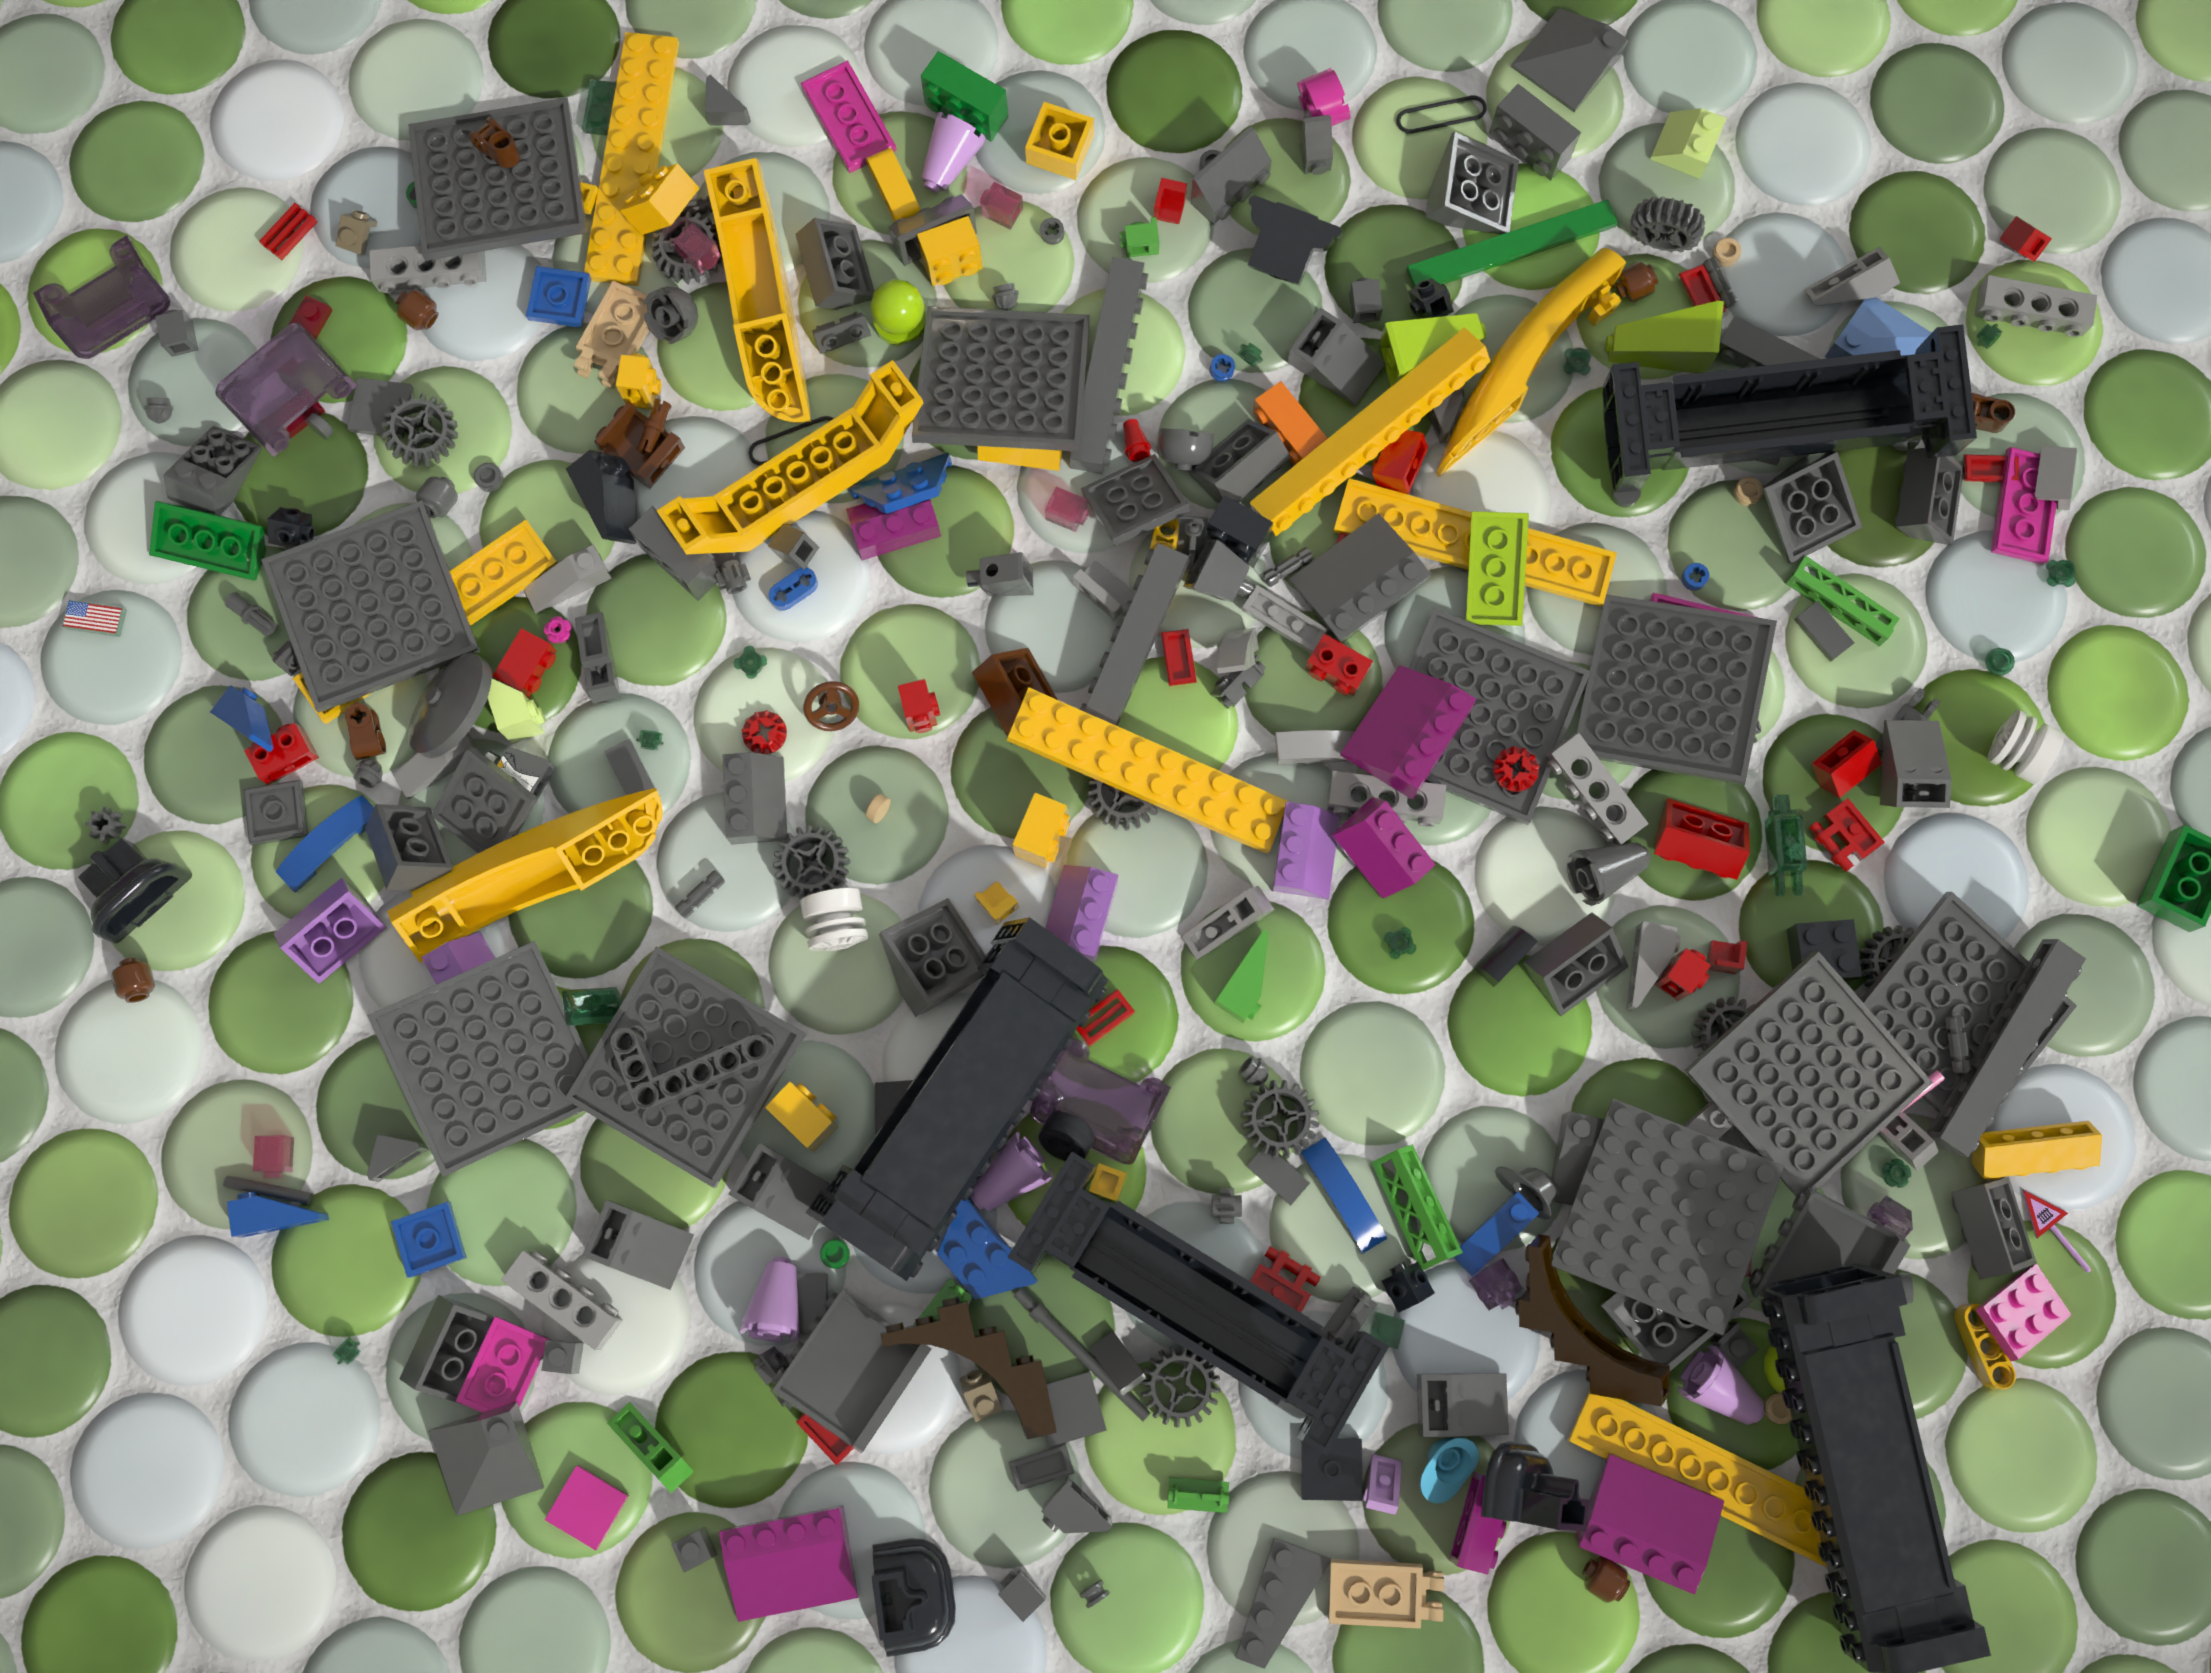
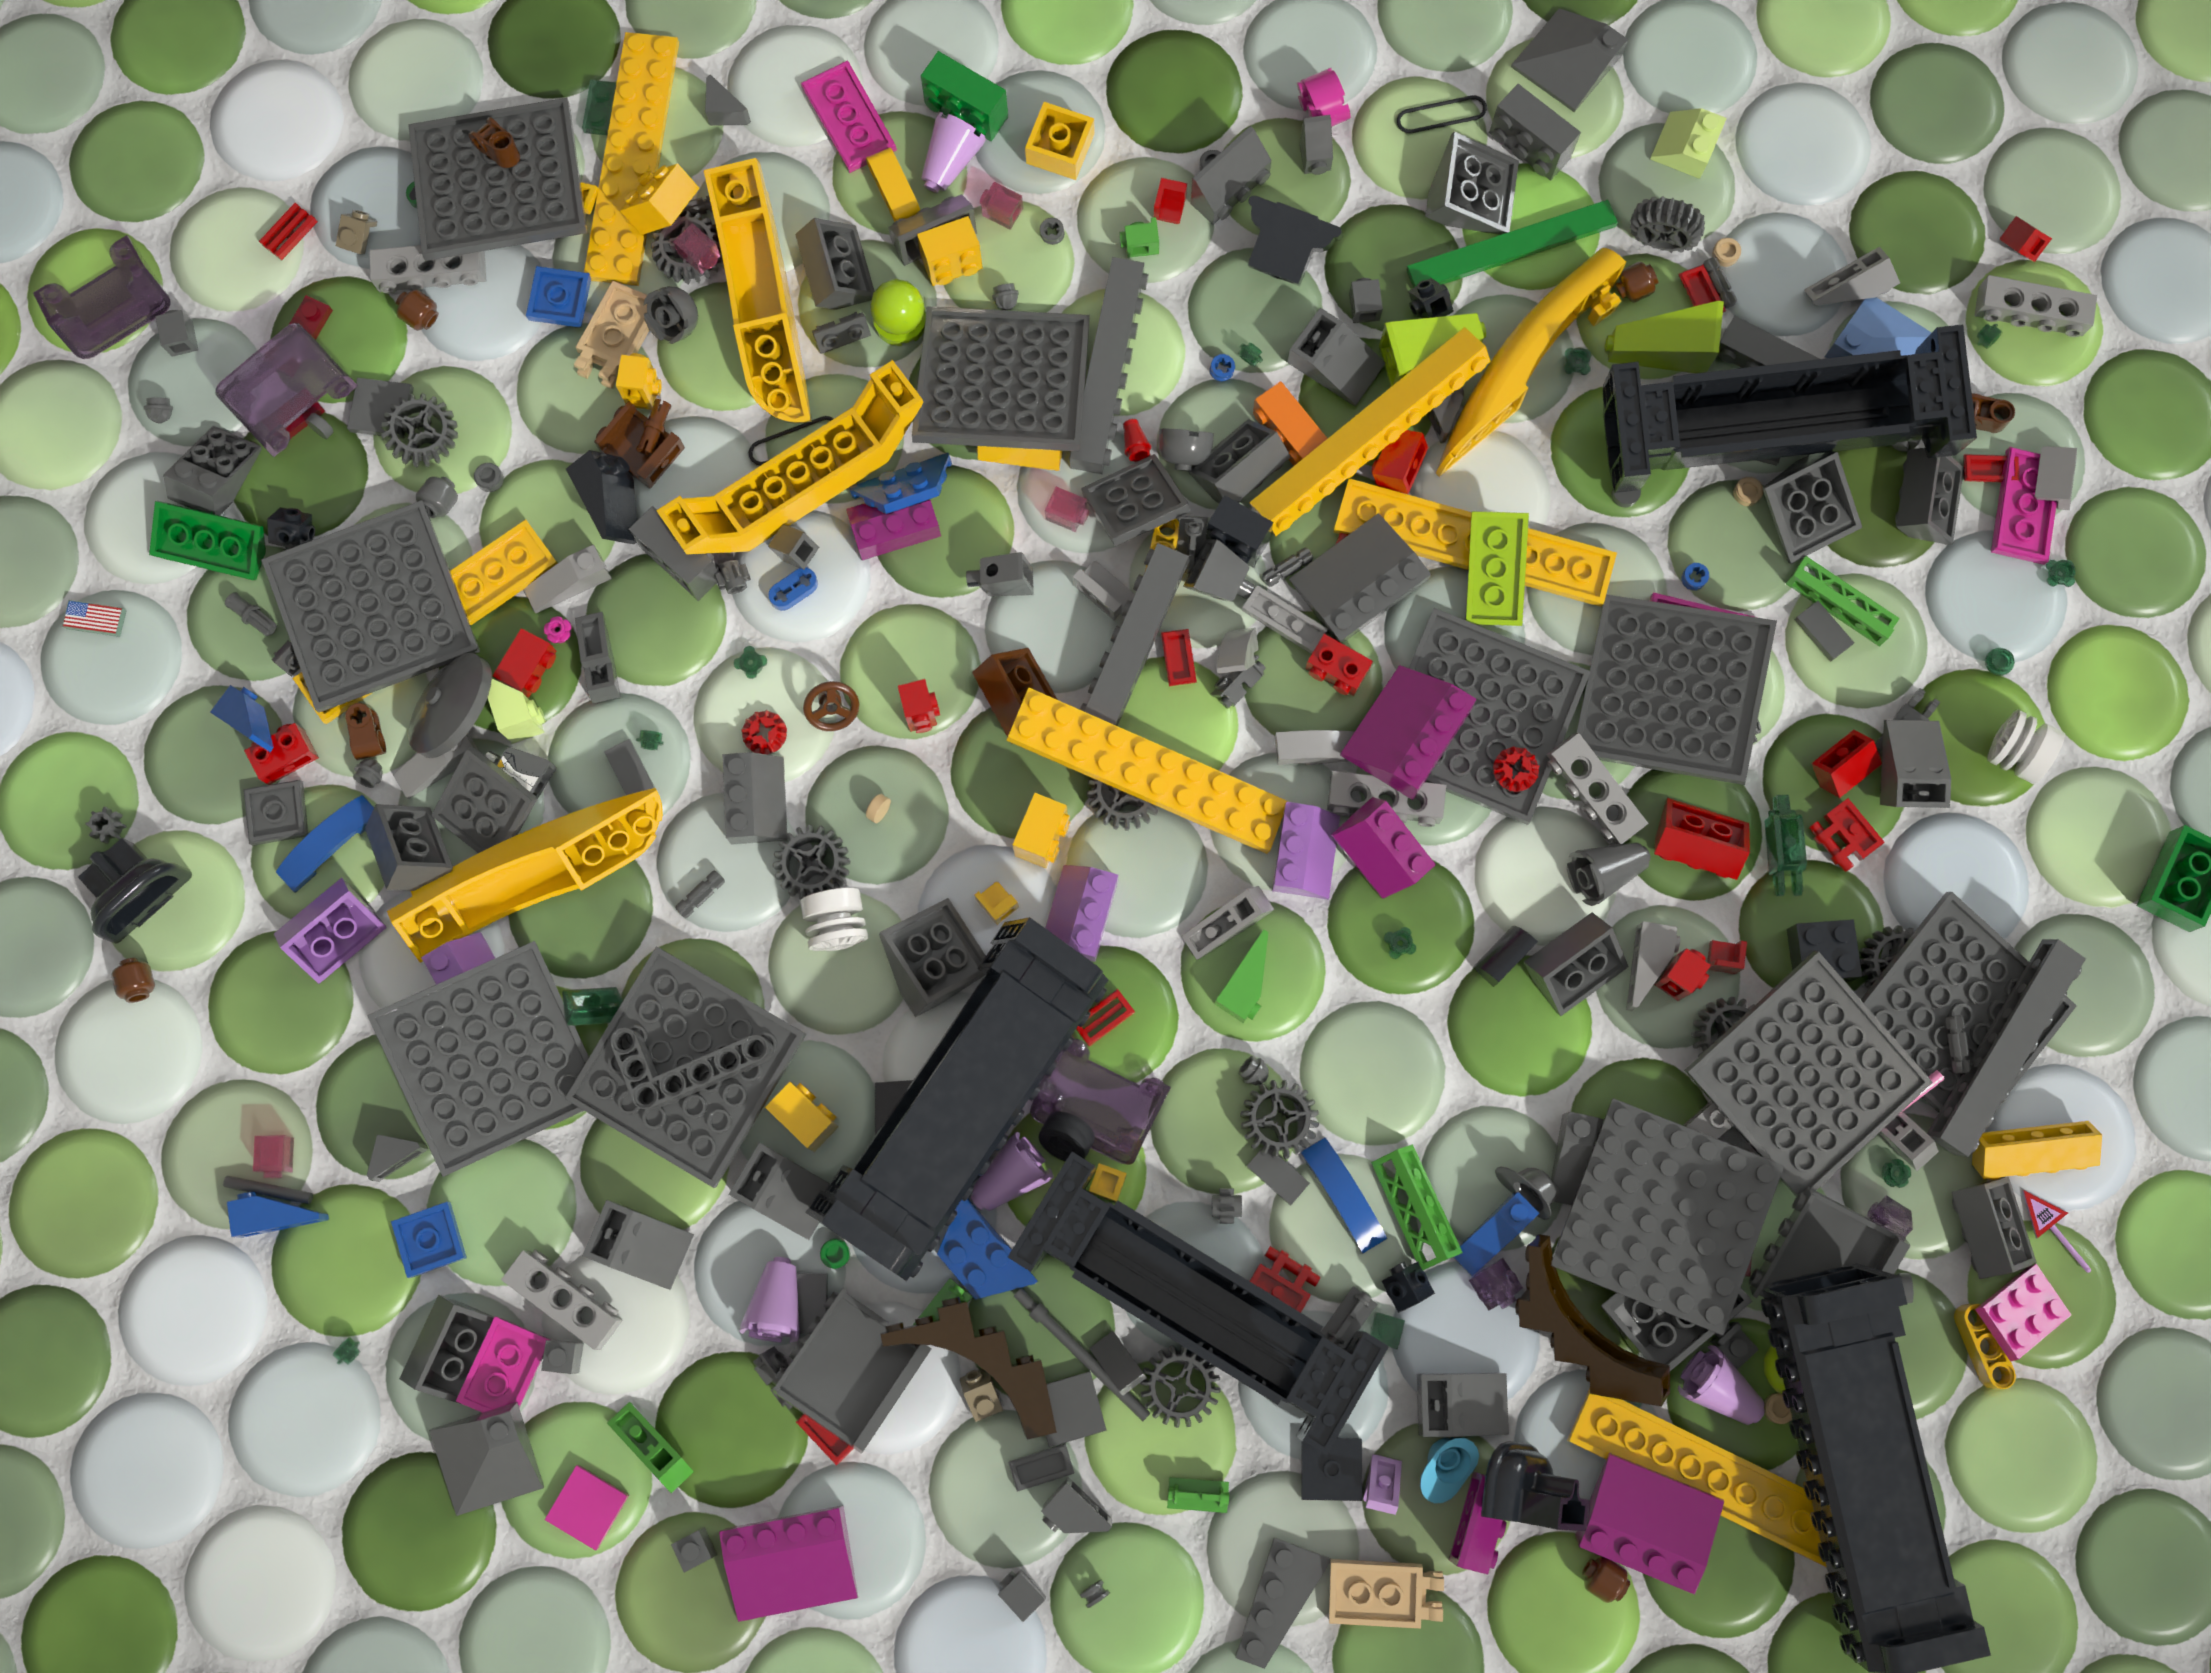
black piece [872,1538,956,1657] -> none

